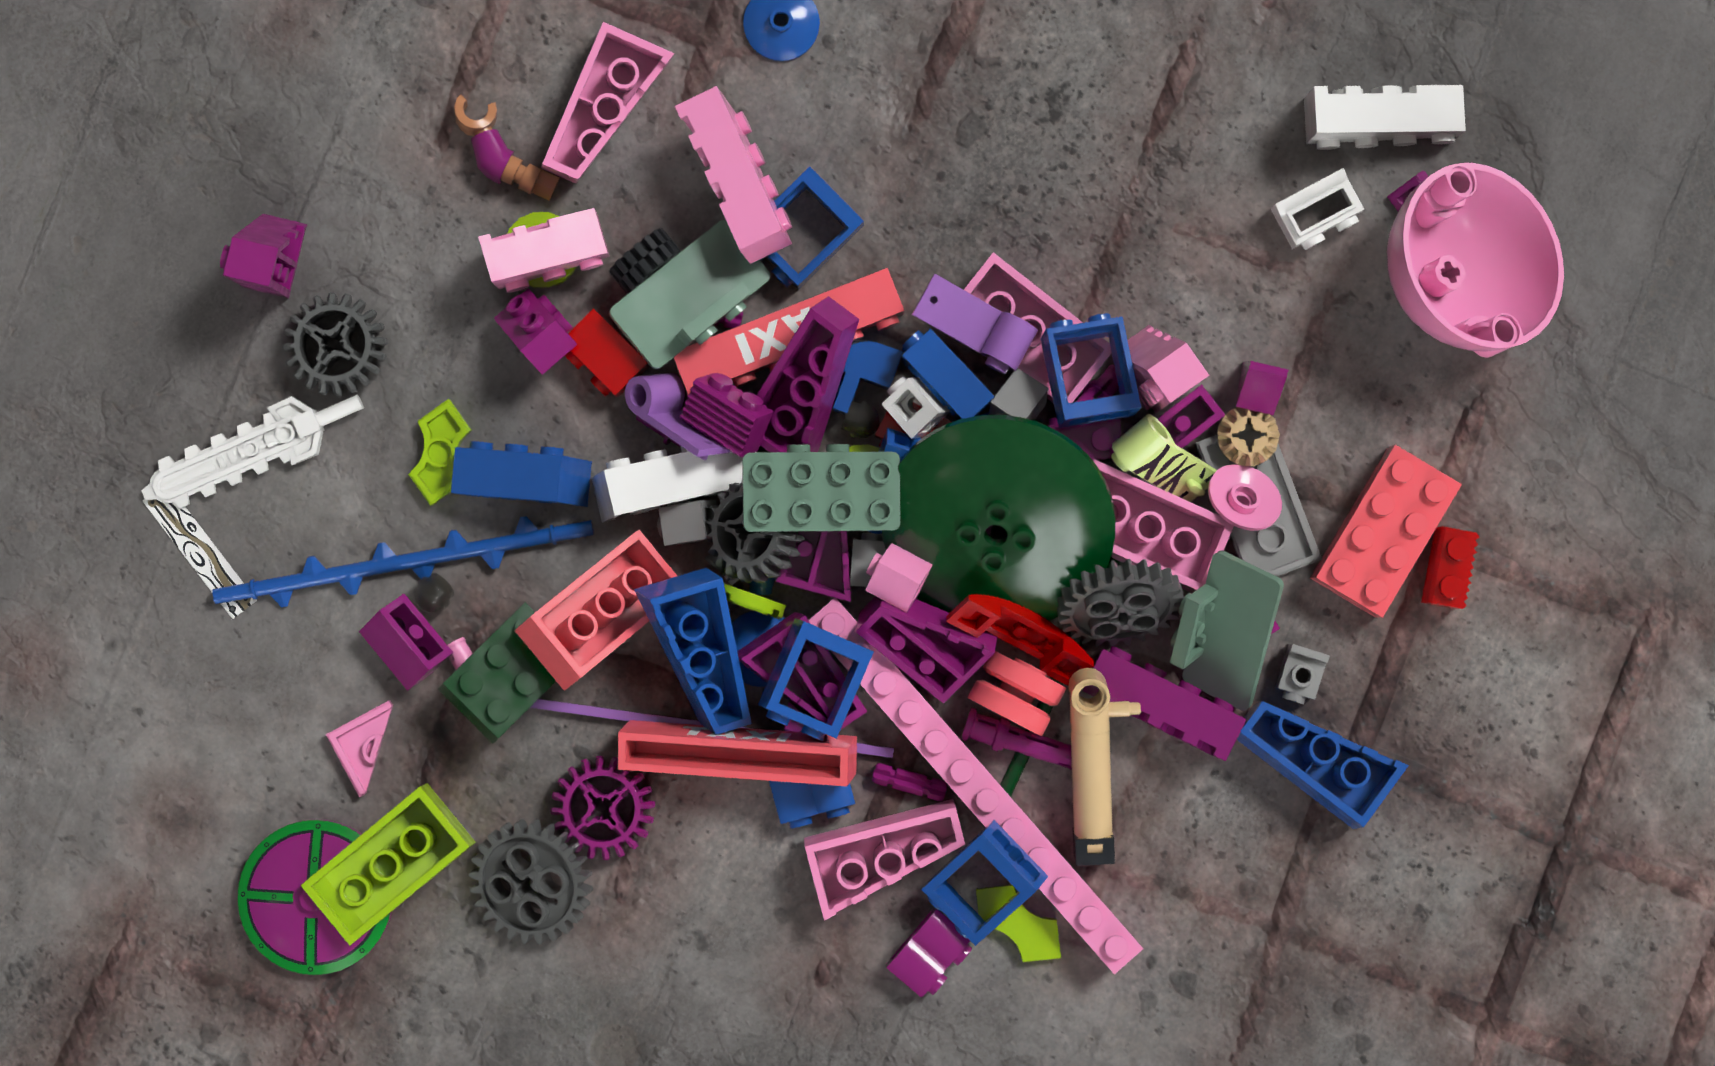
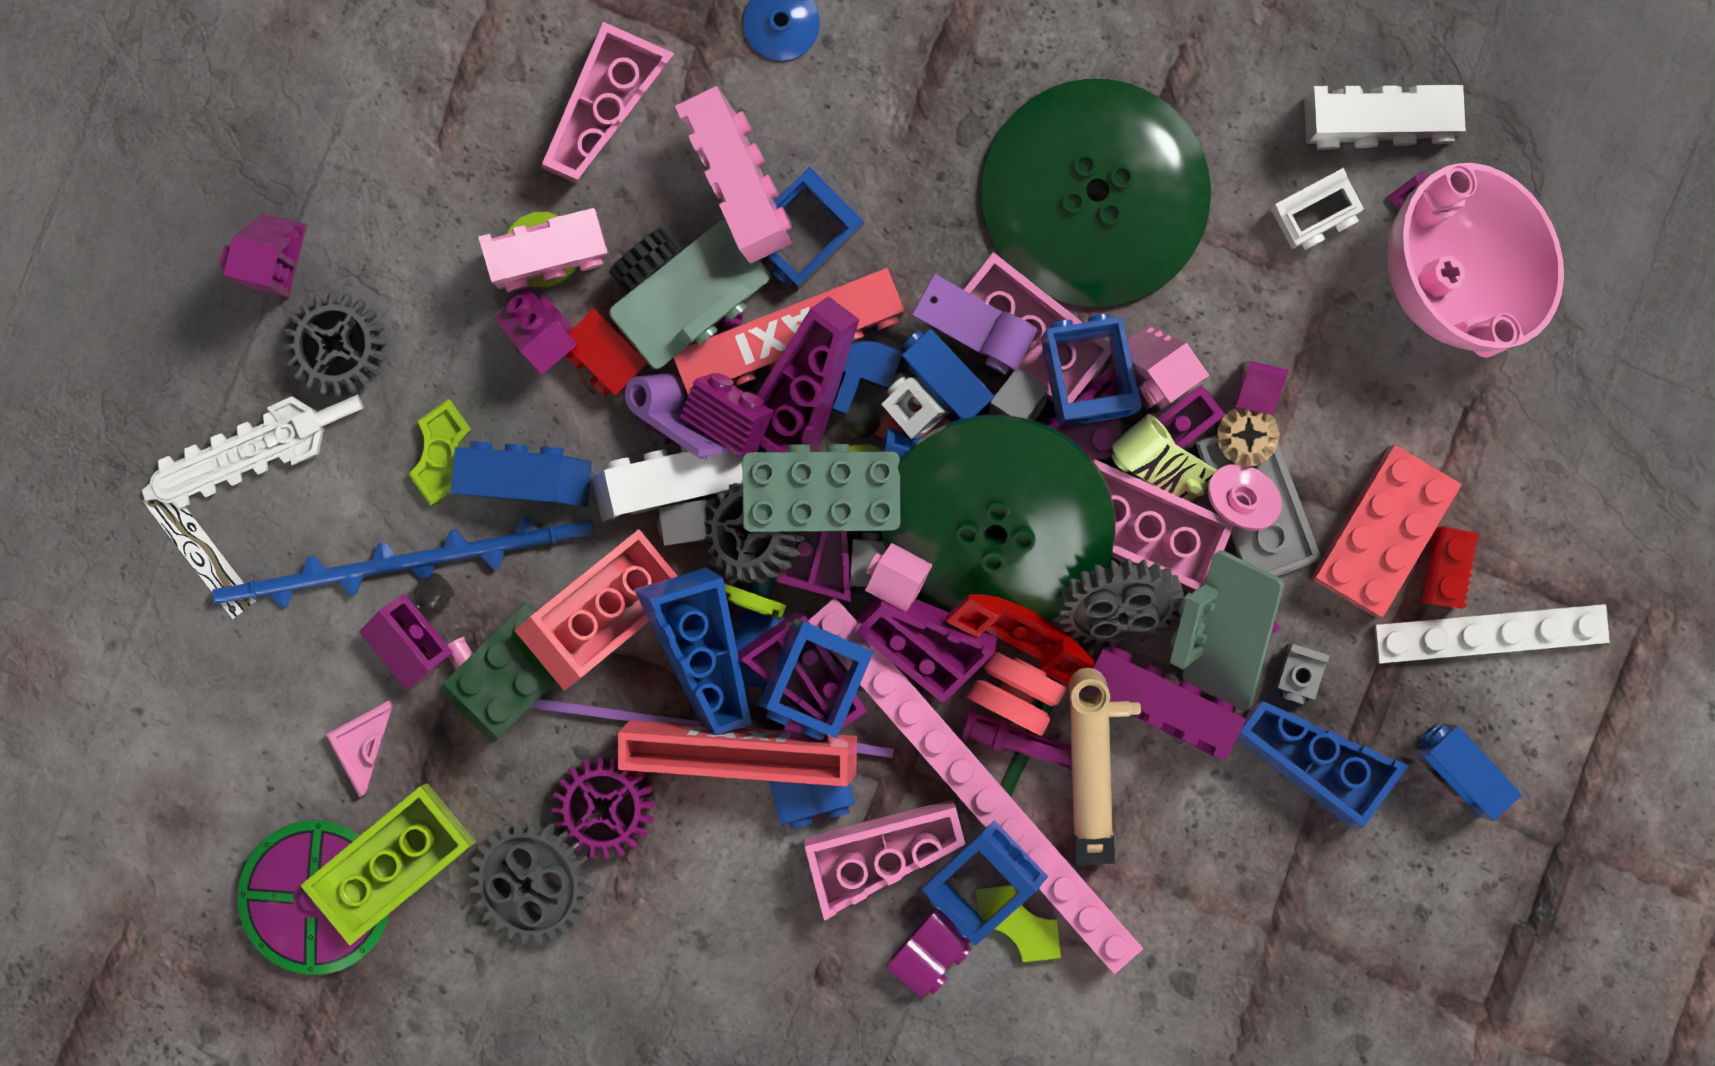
nougat piece [454,94,560,201] -> none
magenta axle [872,763,948,801] -> none
none -> dark green dish [981,79,1211,308]
none -> white plate [1374,604,1610,663]
none -> blue window [1416,723,1522,821]

